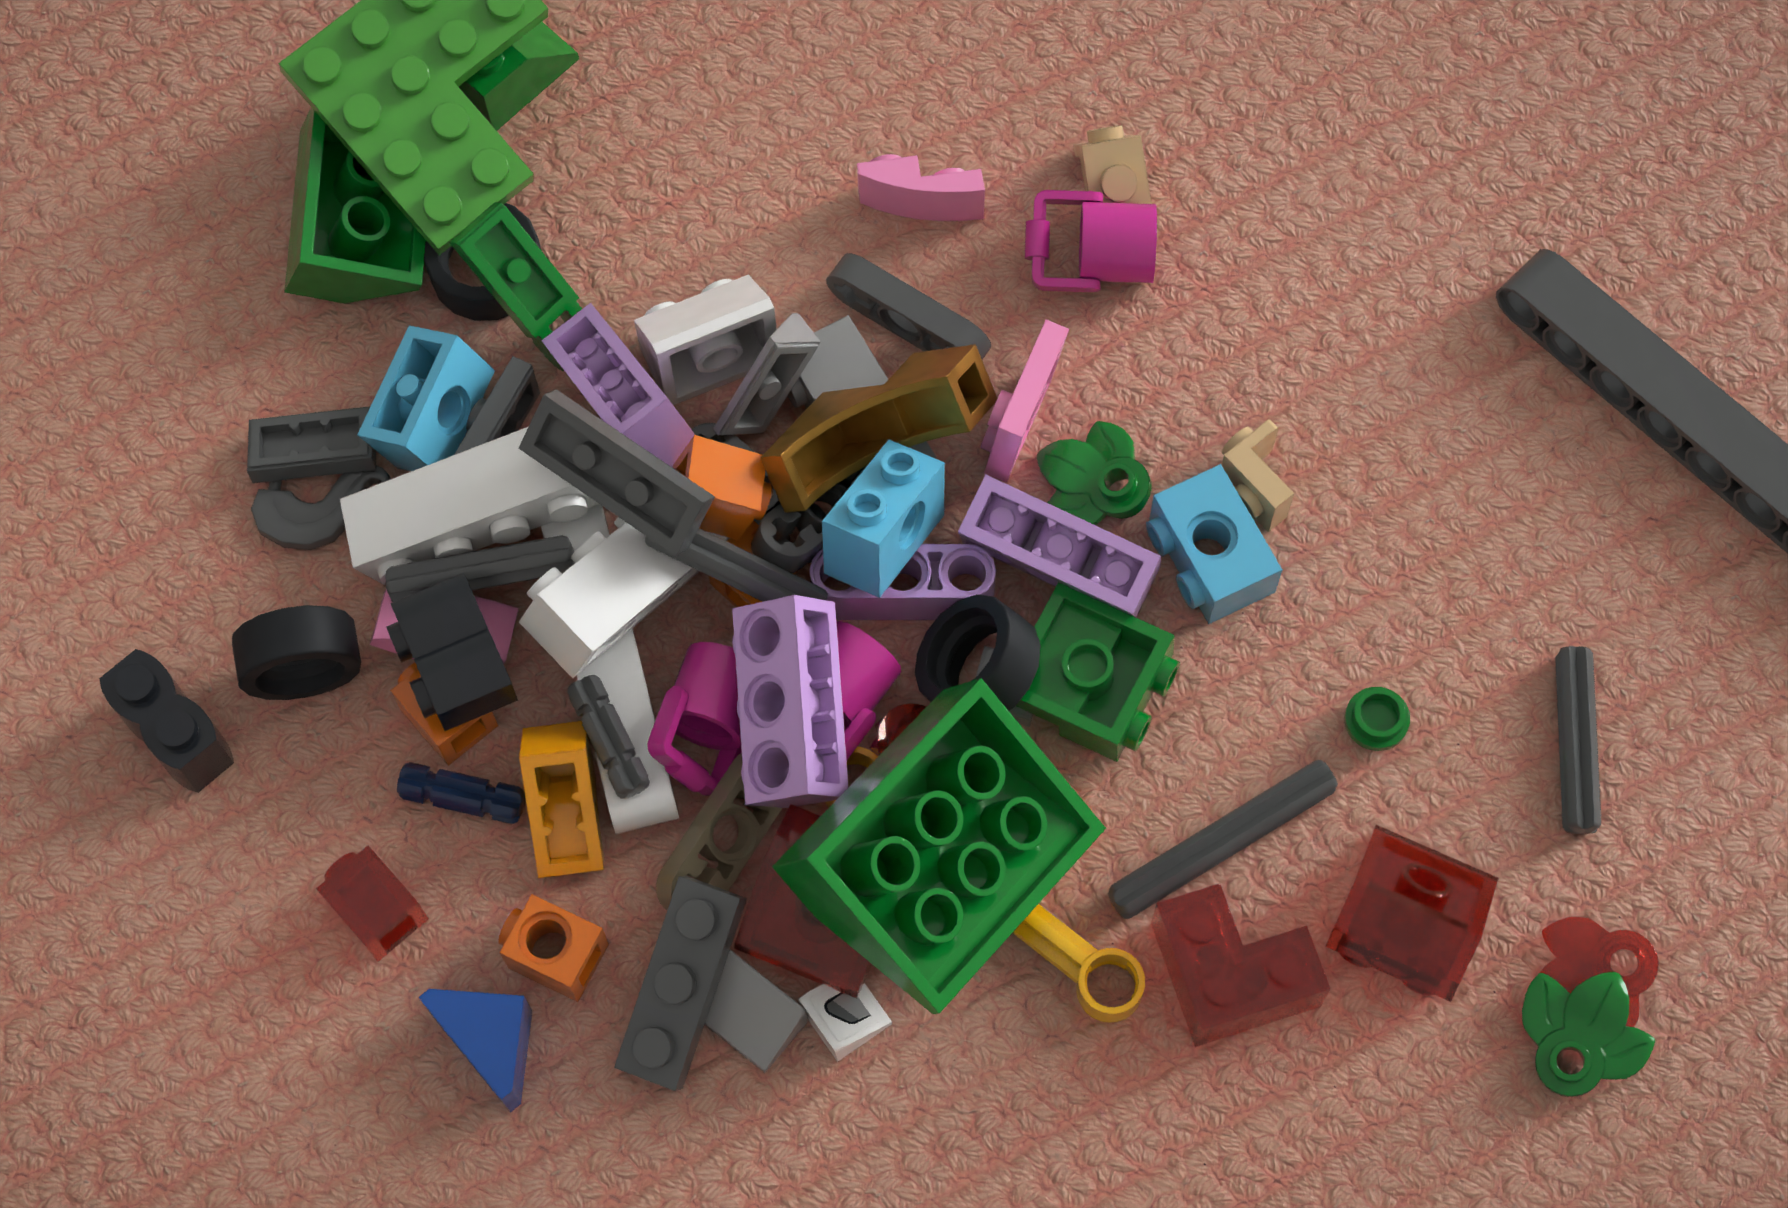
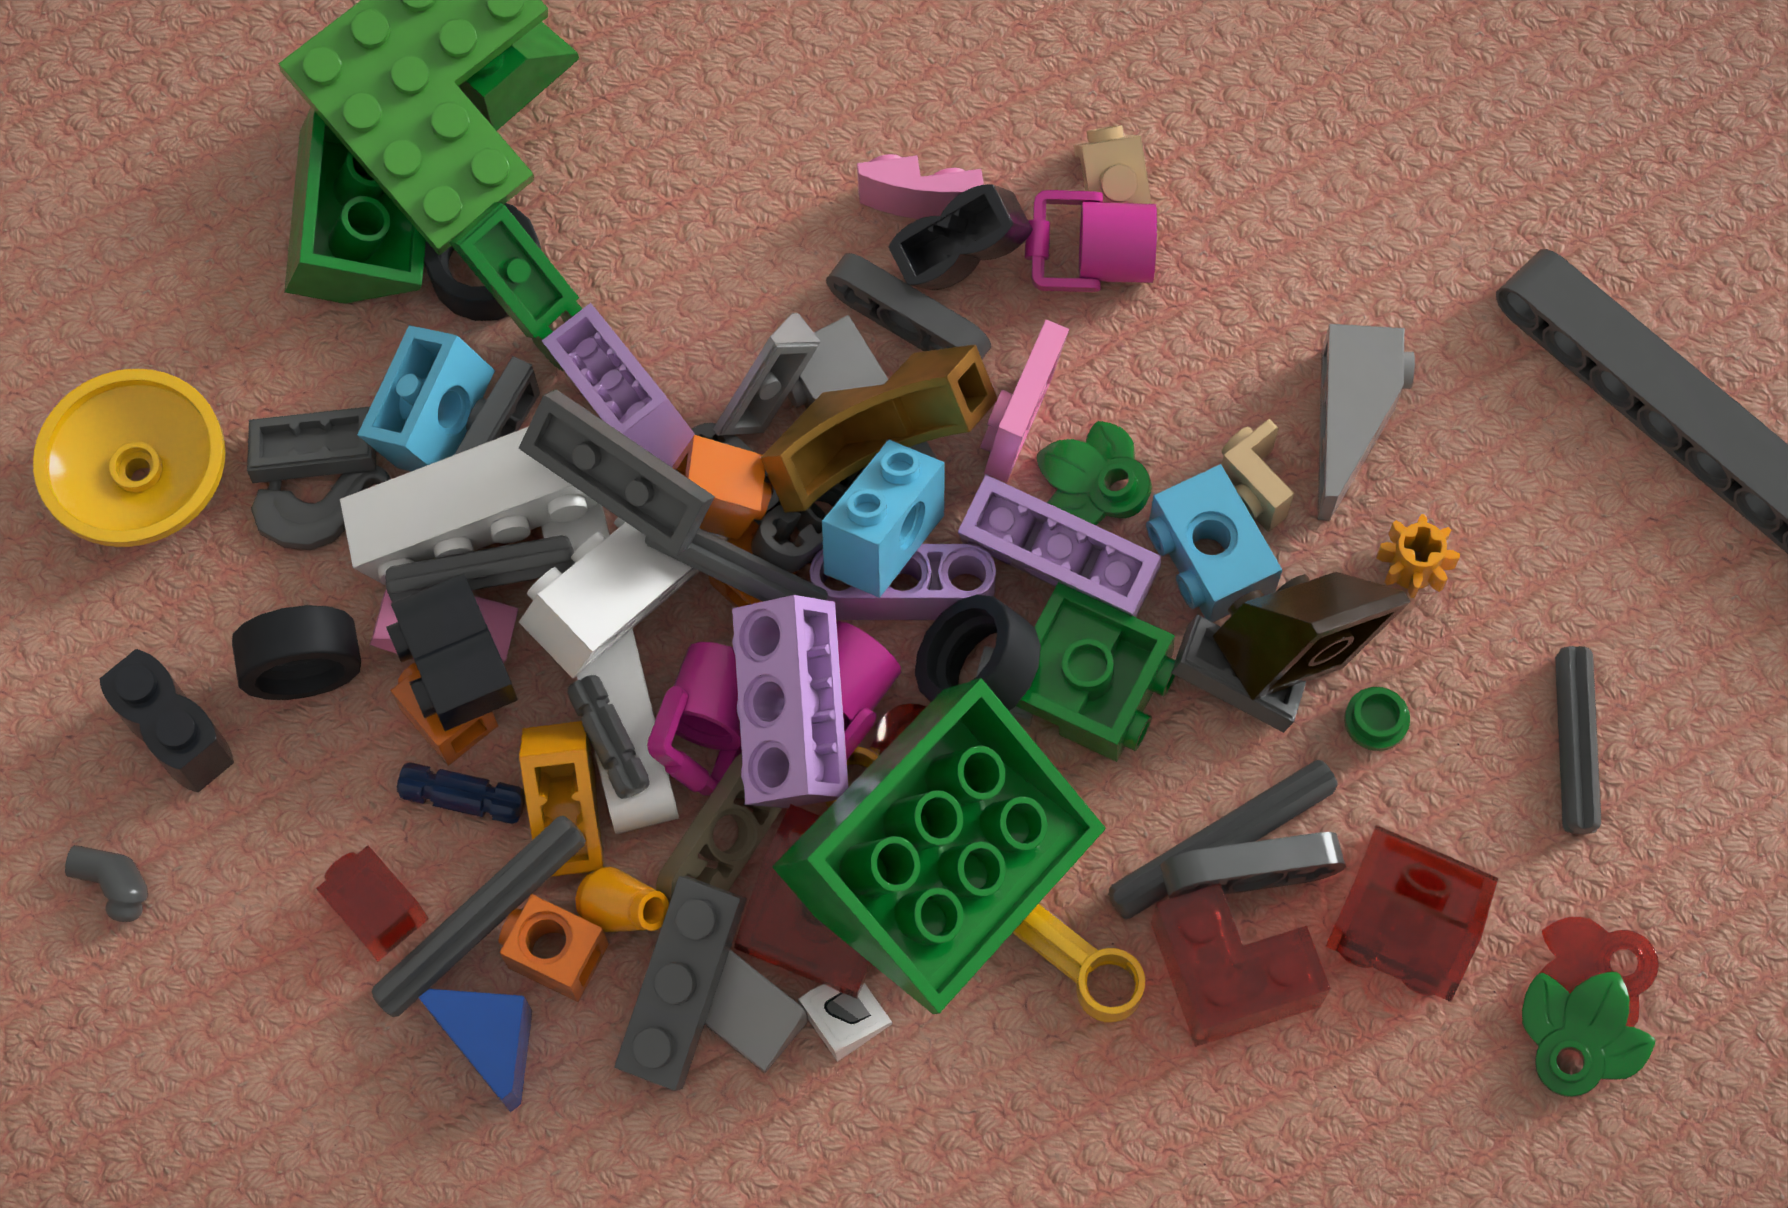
white slope [634,275,777,405] -> none
none -> yellow dish [33,369,225,547]
none -> dark grey arm [65,845,148,922]
none -> dark grey axle [372,816,586,1017]
none -> light orange cone [575,867,669,932]
none -> black brick [888,184,1033,290]
none -> dark grey beam [1160,832,1346,901]
none -> dark grey plate [1171,614,1306,733]
none -> dark brown slope [1213,572,1411,701]
none -> light grey slope [1317,324,1415,521]
none -> light orange gear [1376,514,1460,598]

